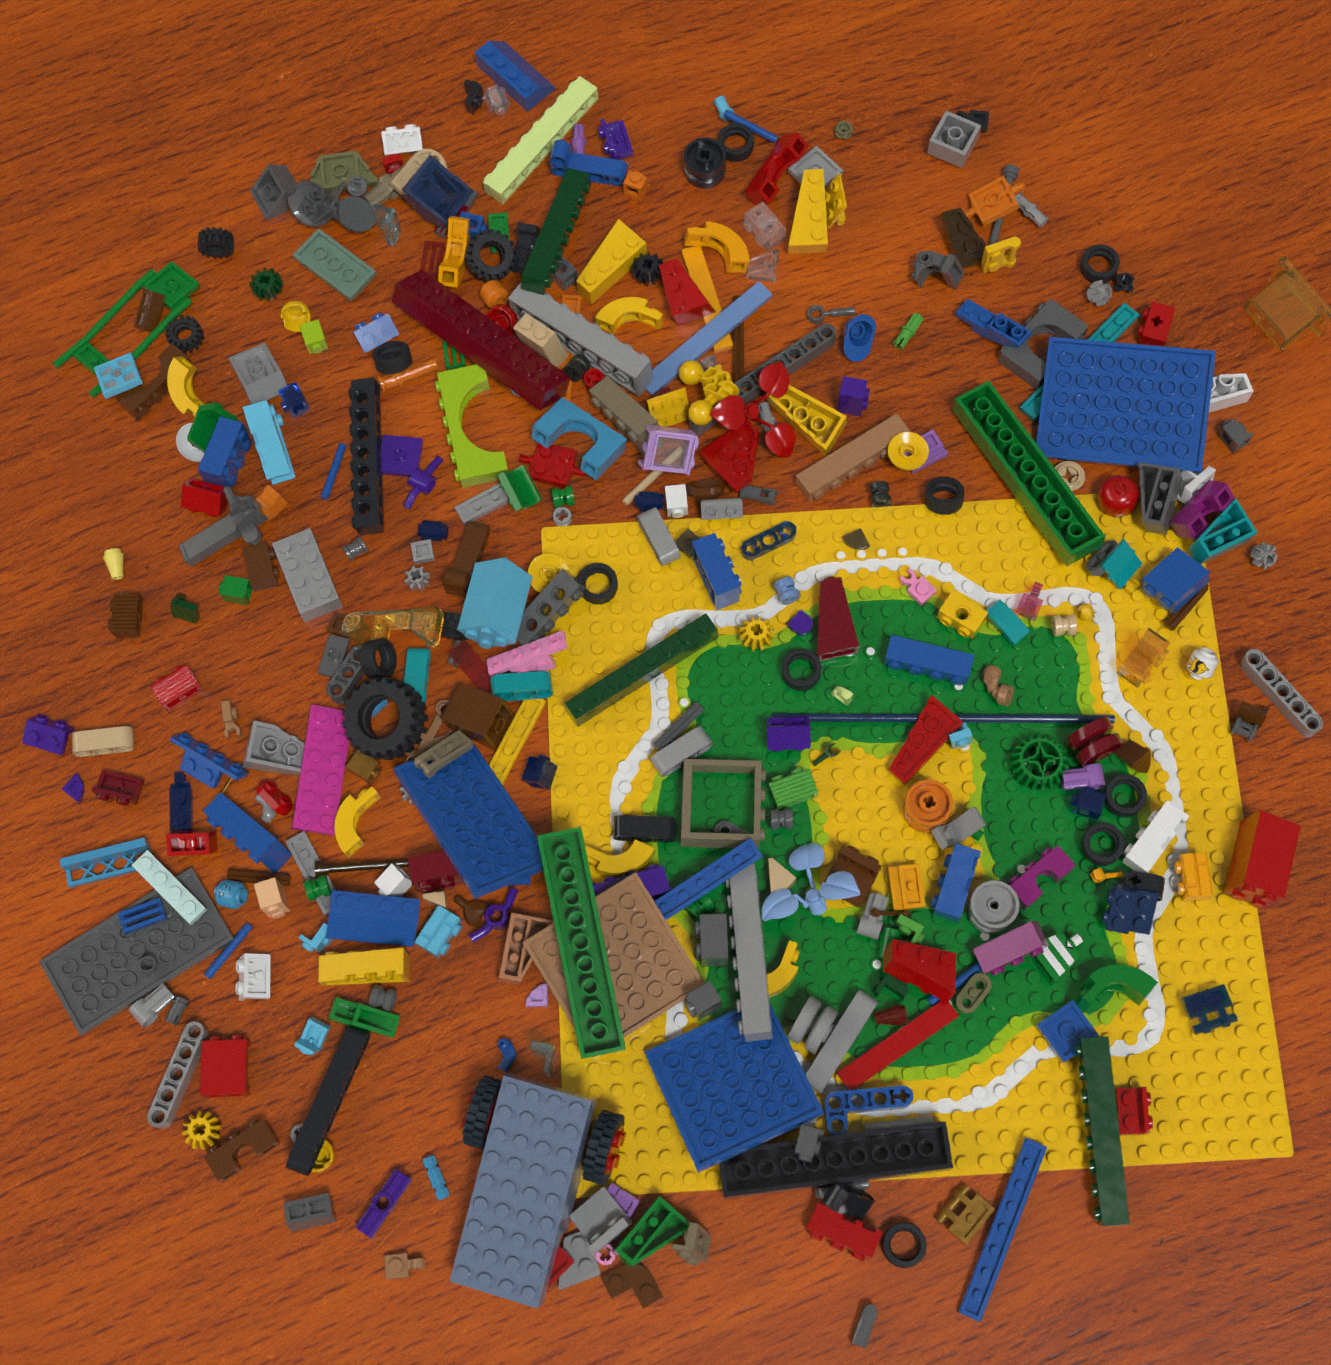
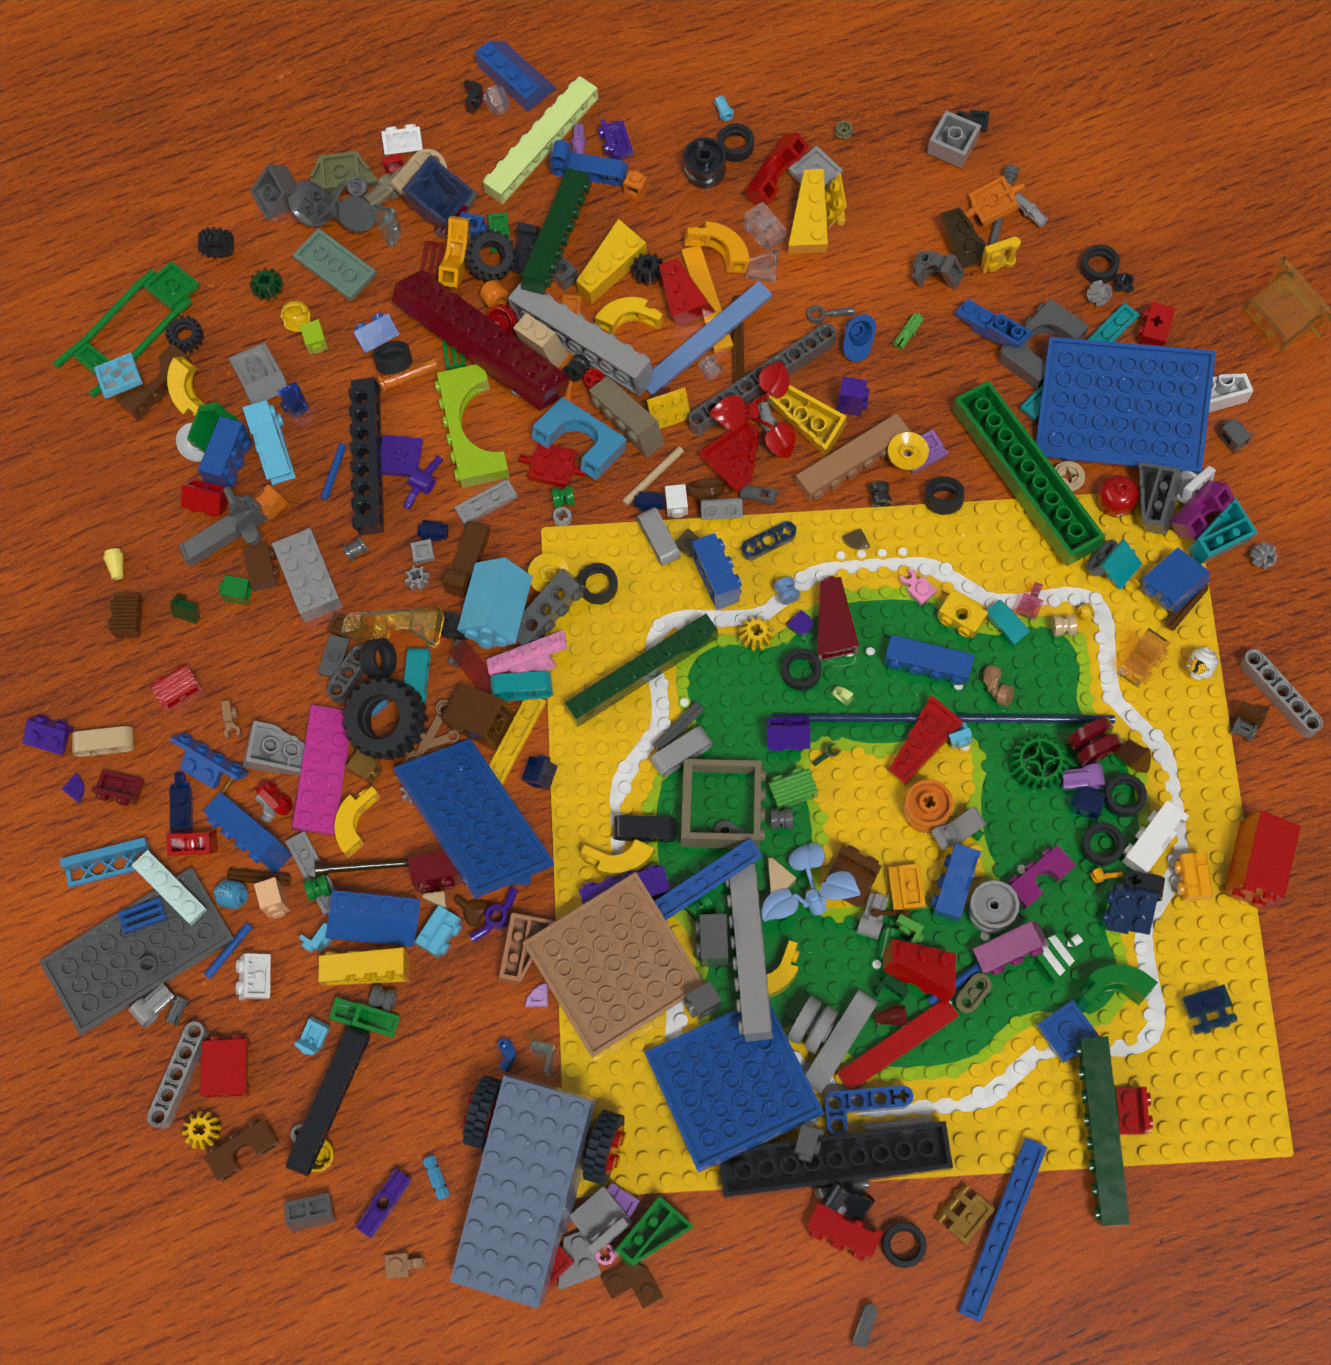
reddish brown slope [134,289,165,332] -> none
white brick [374,863,412,897] -> none
dark tan plate [413,730,473,778] -> none
green bracket [498,465,542,511] -> none
green brick [537,827,626,1059] -> none
lavender window [638,424,699,475] -> none
dark tan bracket [672,1223,712,1266] -> none
yellow piece [679,360,739,425] -> none
blue bar [724,110,778,143] -> none

